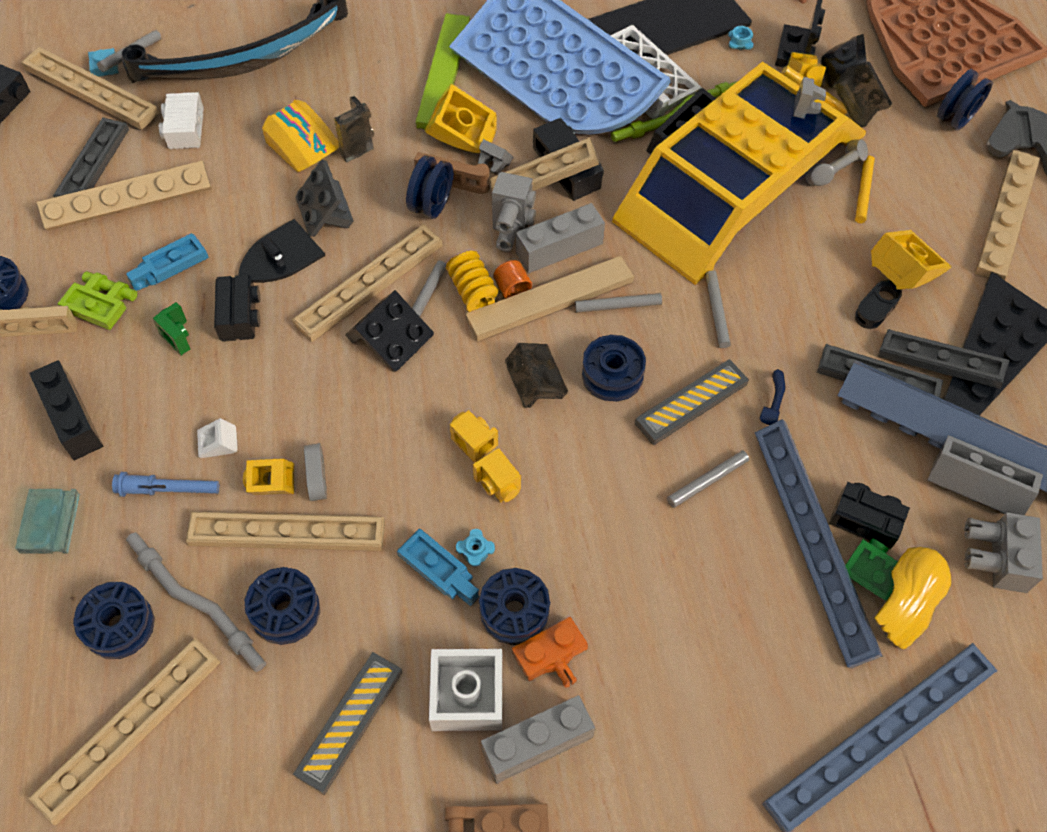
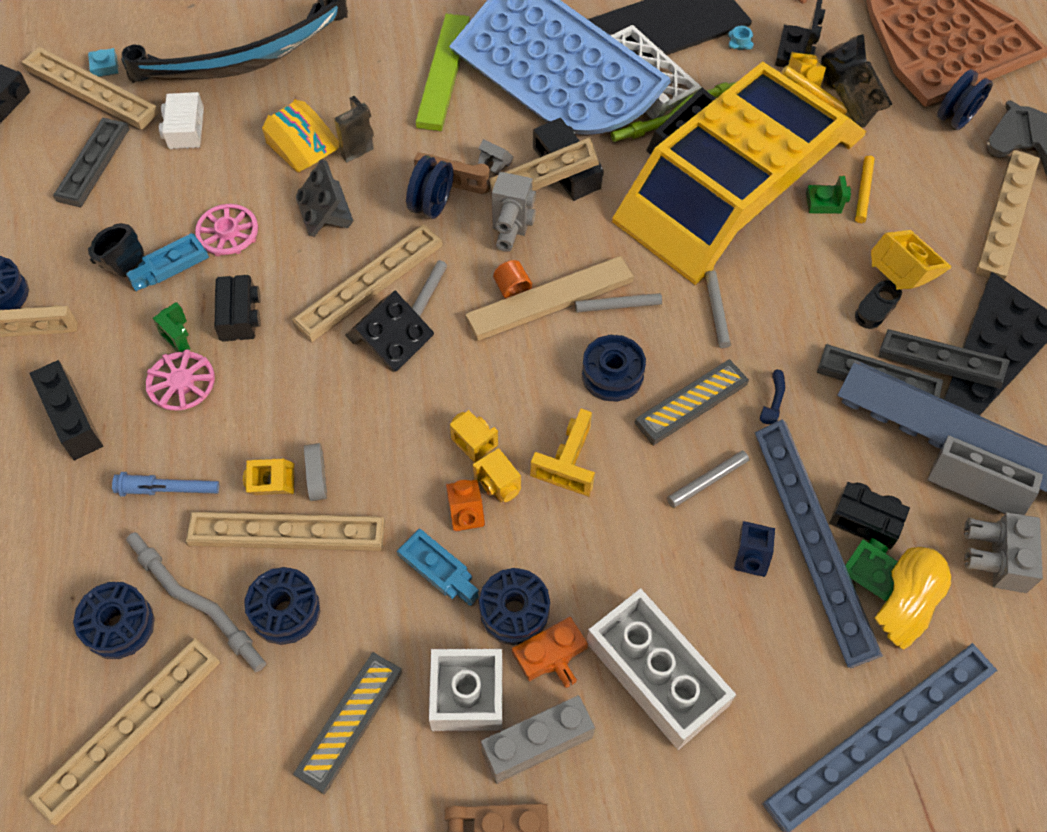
clear light blue plate [15,489,80,554] -> none
tan plate [37,161,211,231] -> none
lime plate [57,271,138,330] -> none
light grey bar [97,30,161,72] -> none
white slope [197,418,238,458] -> none
black shield [238,219,325,283] -> none
yellow slope [425,83,497,153] -> none
yellow piece [445,250,498,312] -> none
medium azure plate [456,529,495,566] -> none
clear smoke bracket [505,343,568,408] -> none
light grey brick [516,203,605,273] -> none
light grey tile [793,77,826,119] -> none
light grey bar [805,139,868,186] -> none
none -> black helmet [88,223,144,277]
none -> bright pink wheel [146,350,215,411]
none -> bright pink wheel [195,204,258,257]
none -> orange bracket [446,479,485,531]
none -> yellow bracket [530,408,595,497]
none -> white brick [586,588,736,750]
none -> dark blue bracket [734,521,775,577]
none -> green bracket [806,176,851,214]

